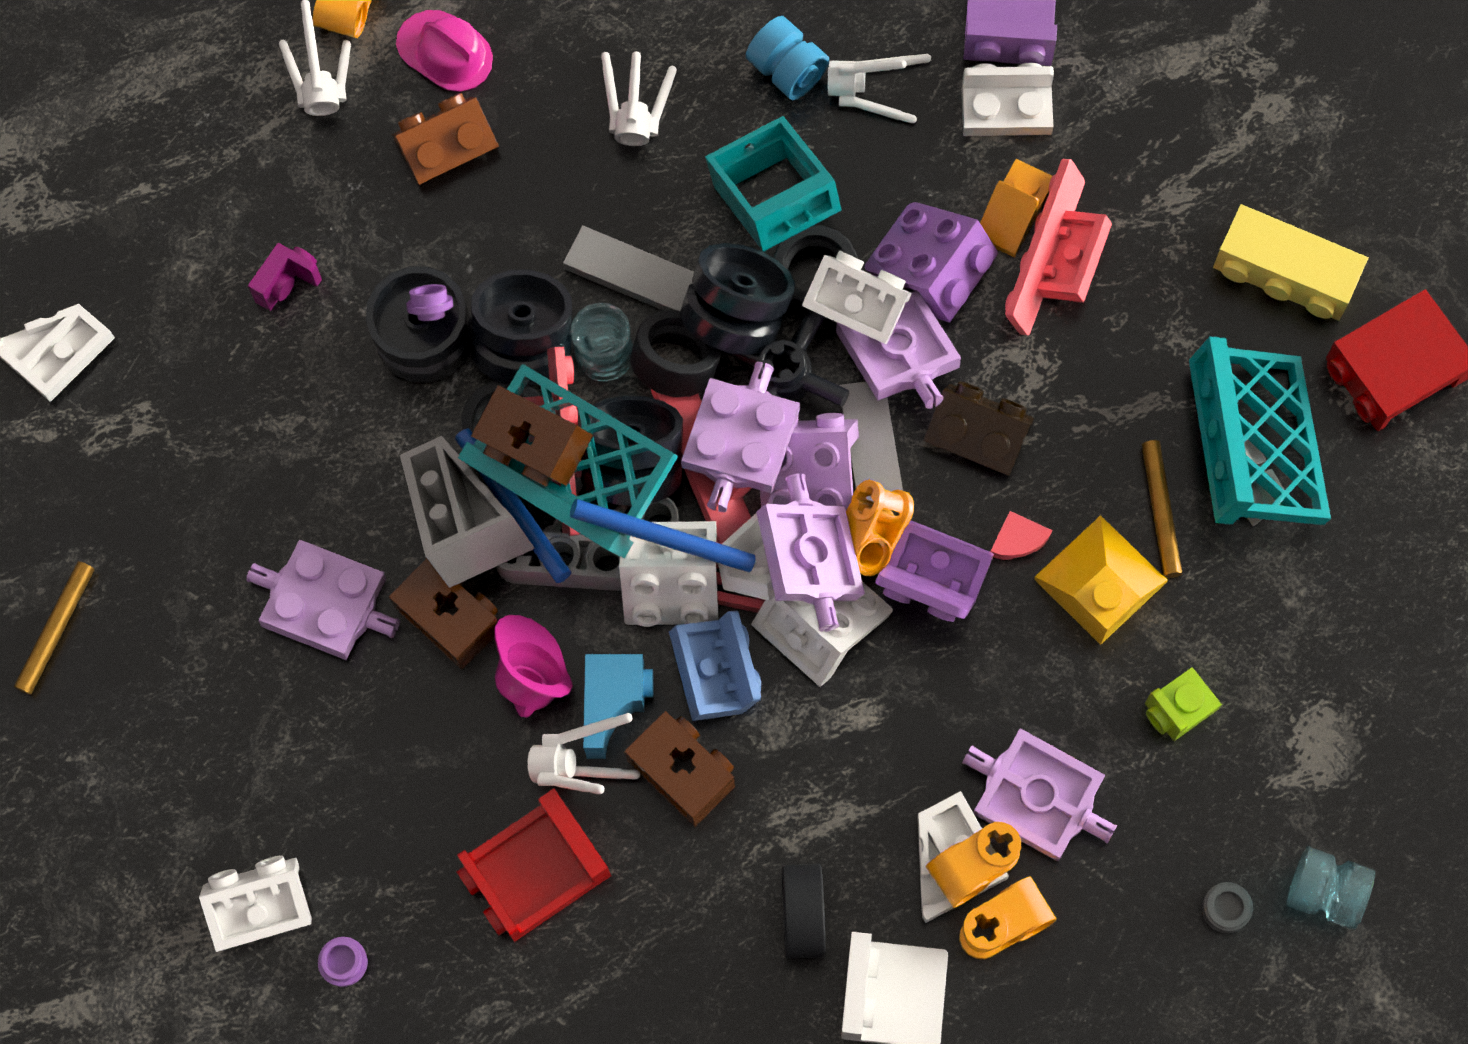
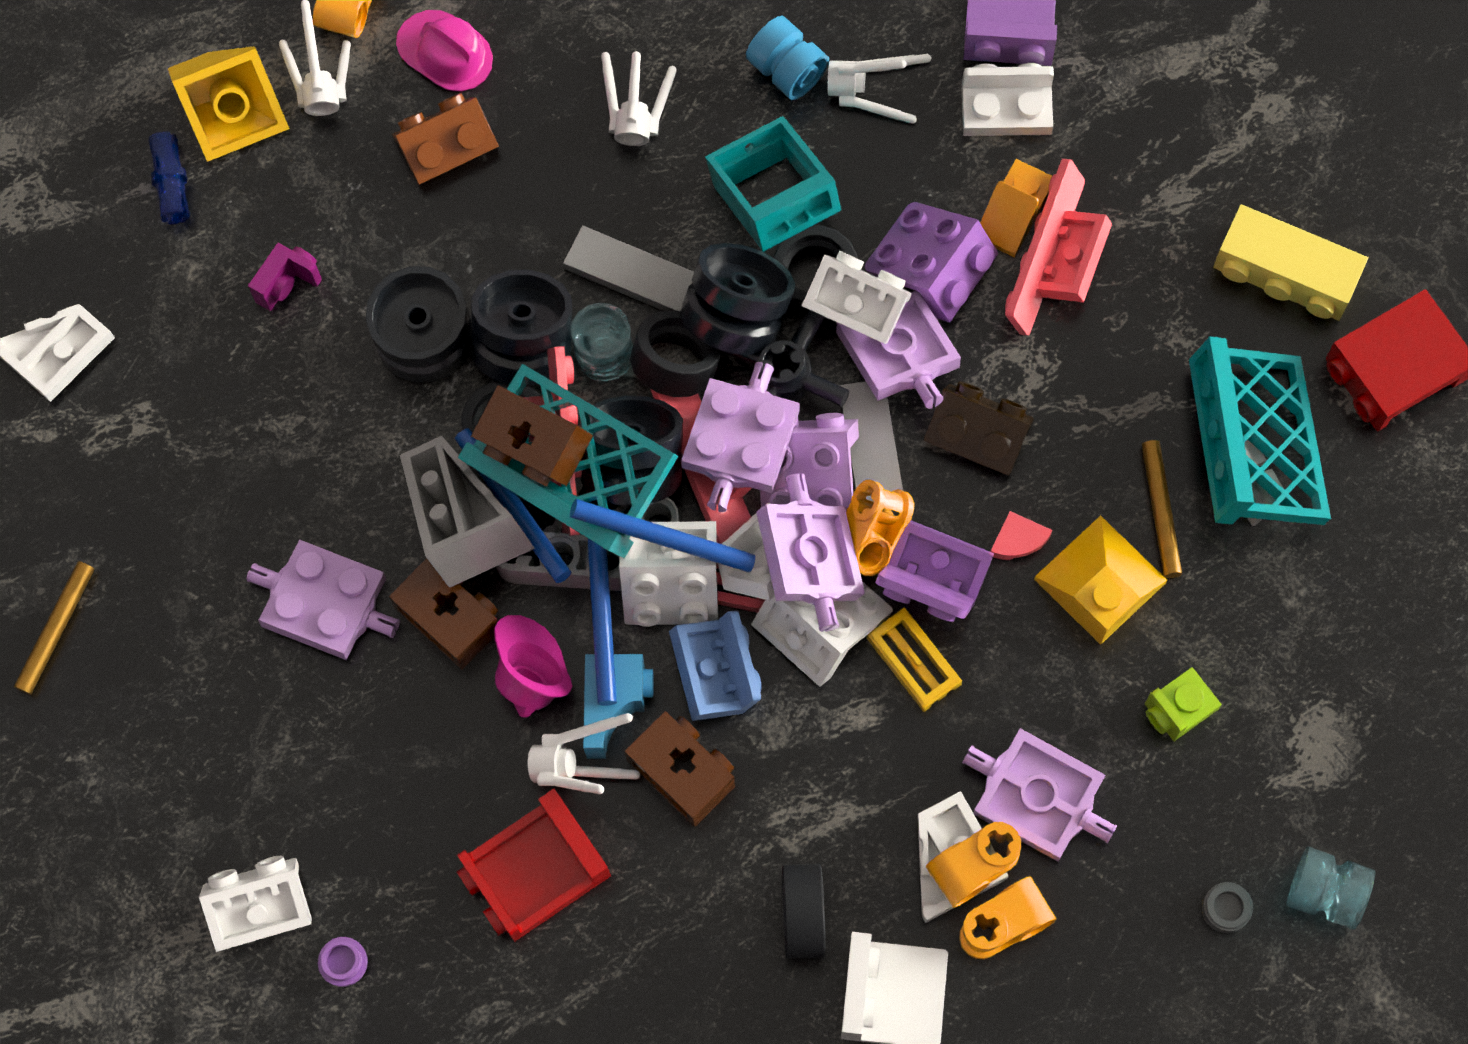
medium lavender plate [406,284,453,321] -> none
none -> clear blue pin [148,131,190,224]
none -> yellow slope [168,46,290,162]
none -> blue bar [587,538,617,706]
none -> yellow tile [866,607,962,712]

